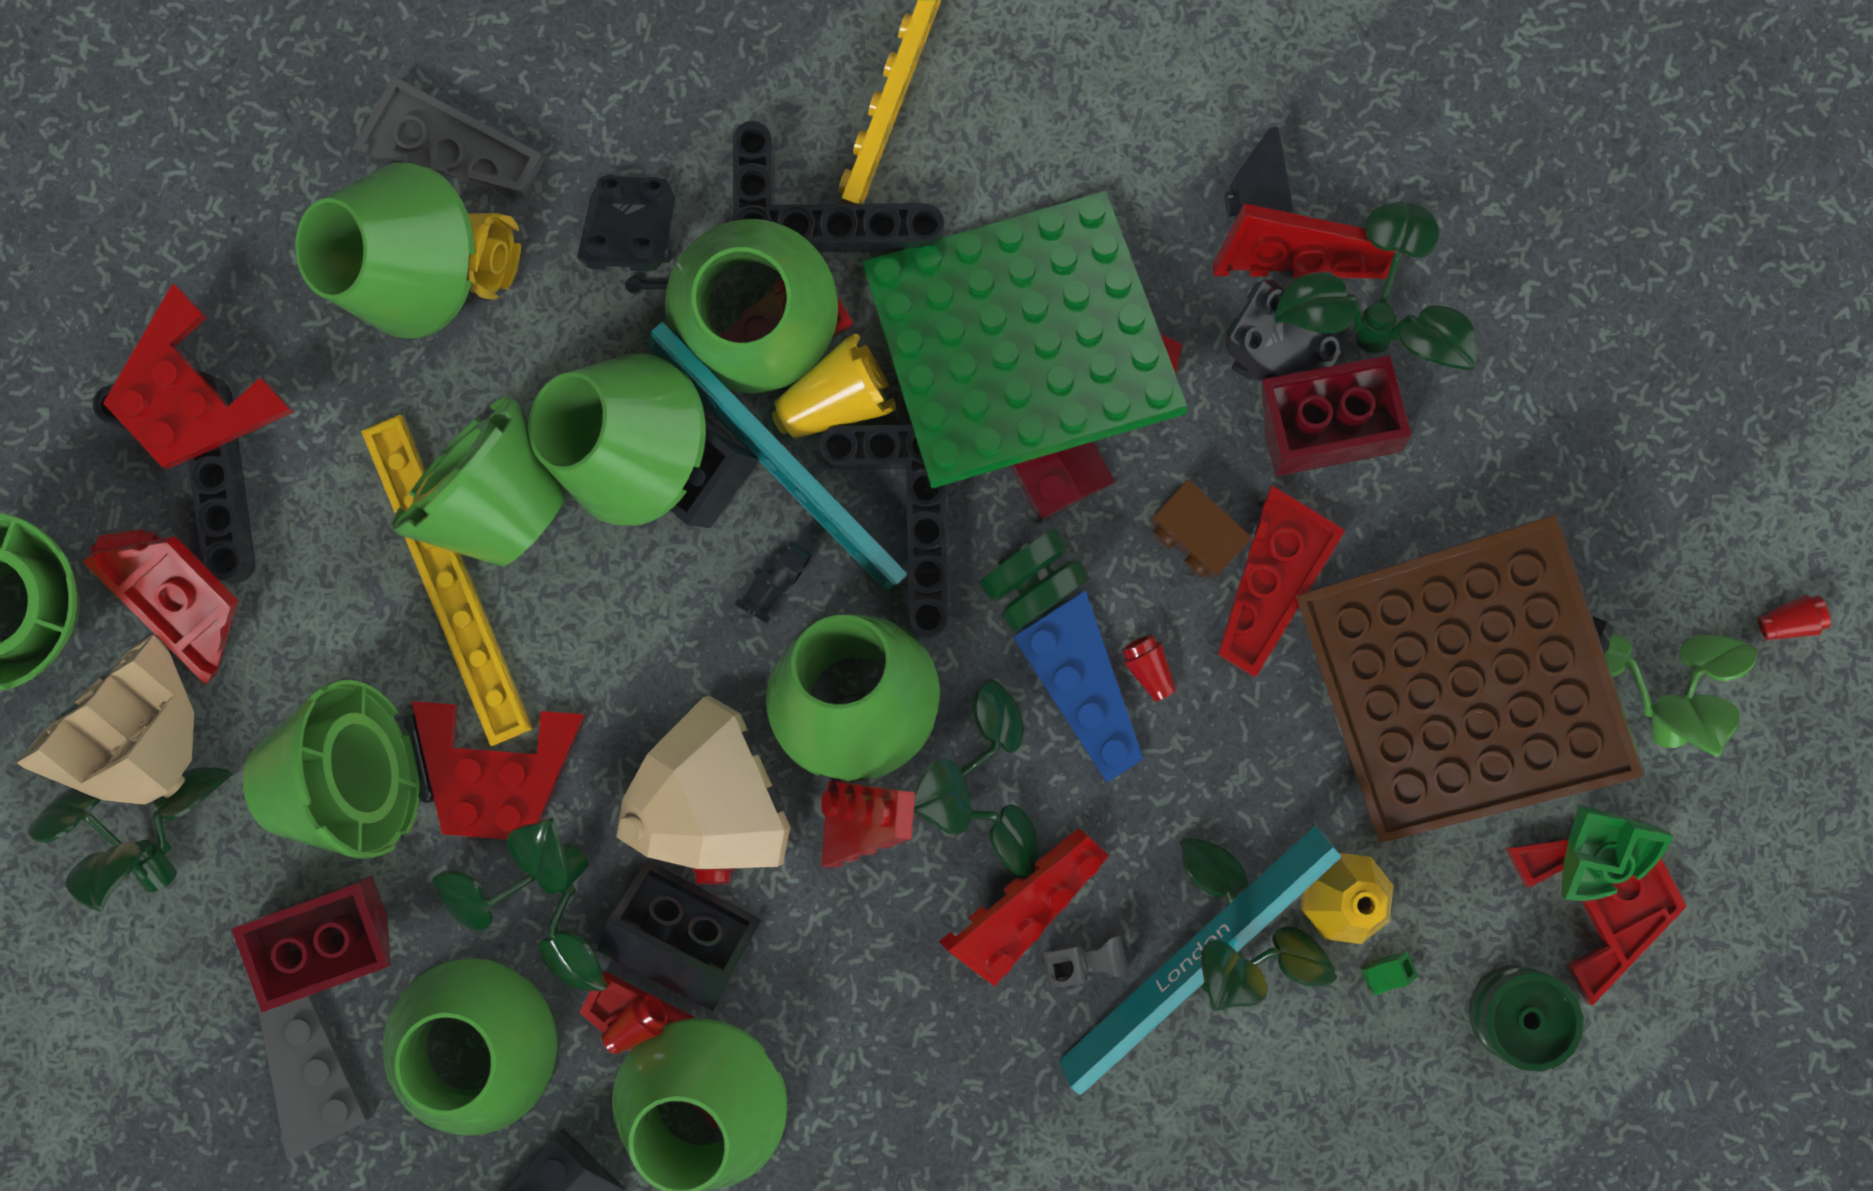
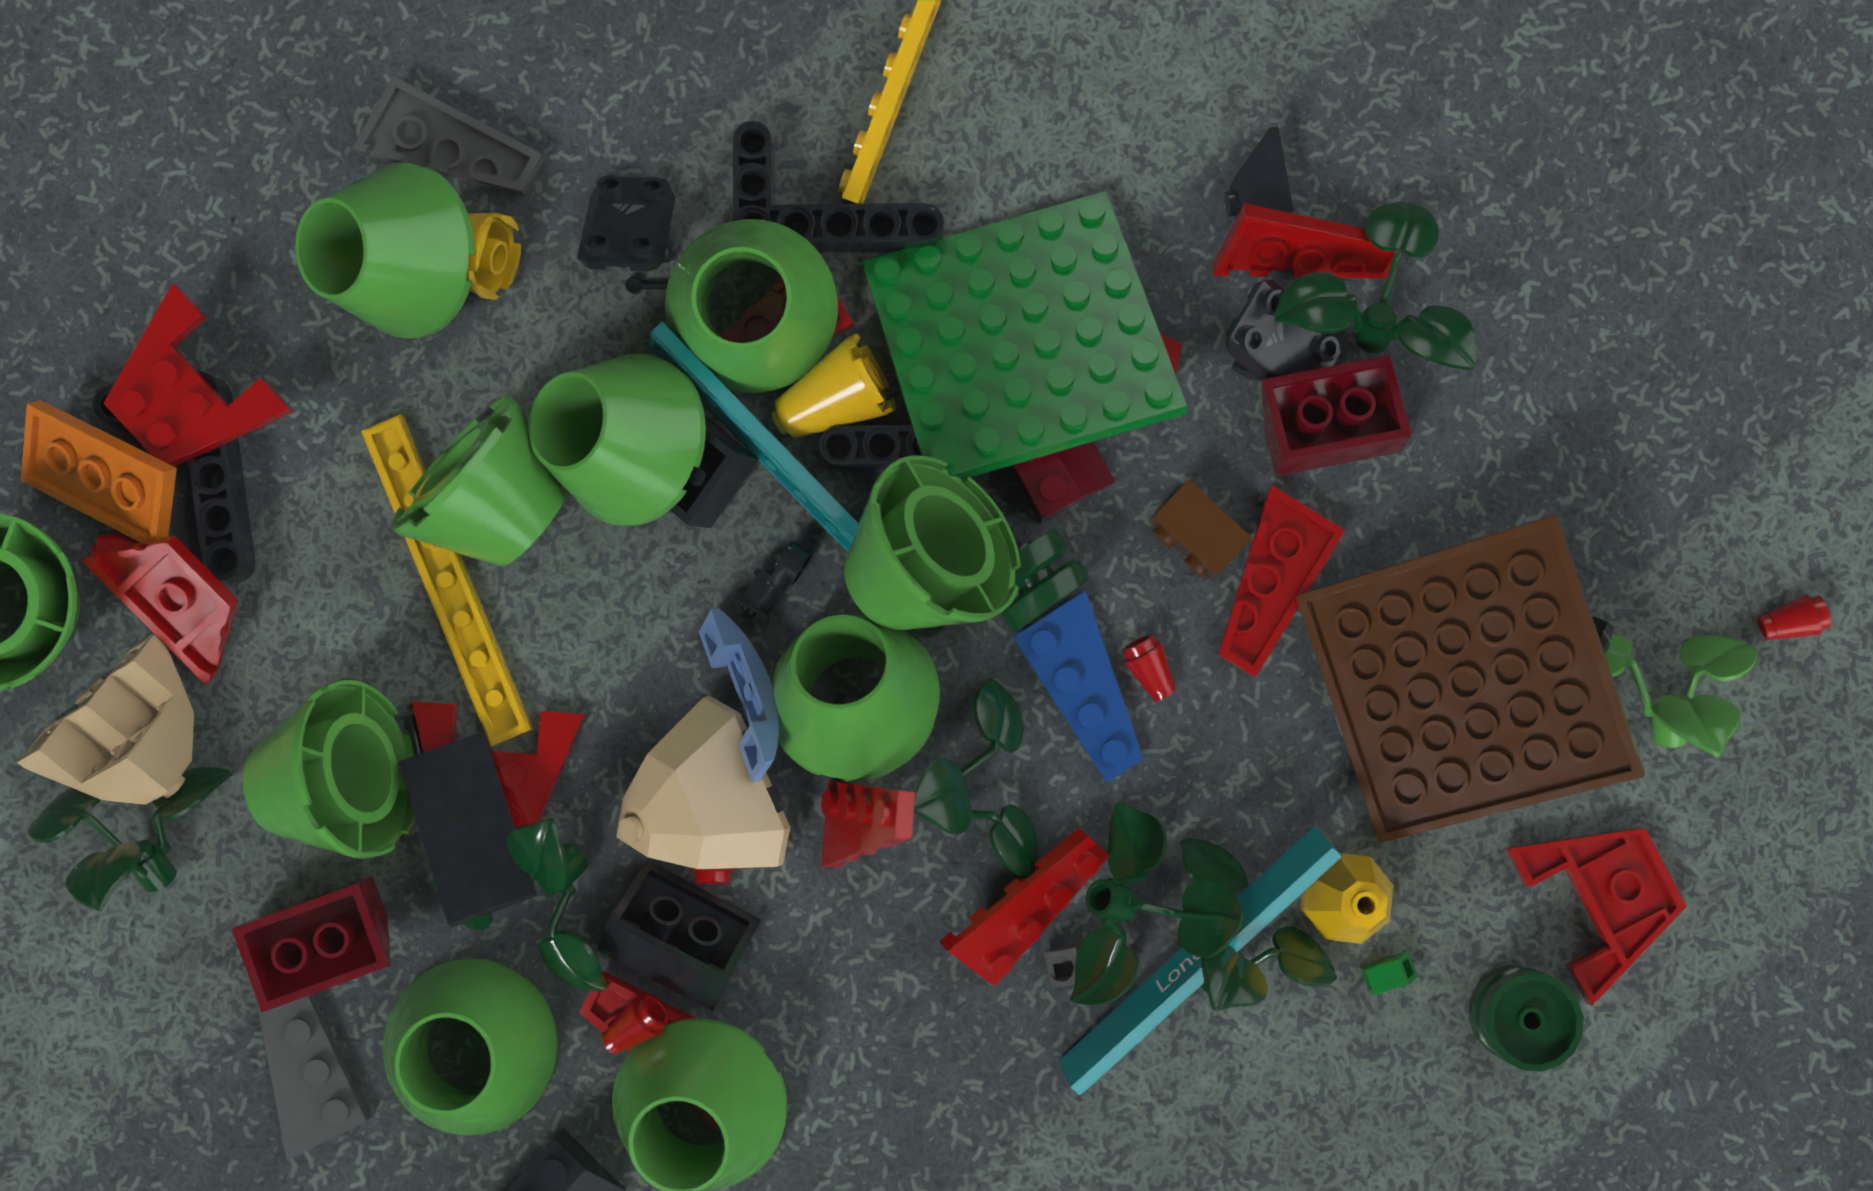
green brick [1561,805,1673,901] -> none
none -> orange plate [21,400,177,543]
none -> black tile [398,732,538,928]
none -> medium blue slope [699,608,779,782]
none -> bright green cone [844,456,1021,631]
none -> dark green plant [1070,803,1244,1005]

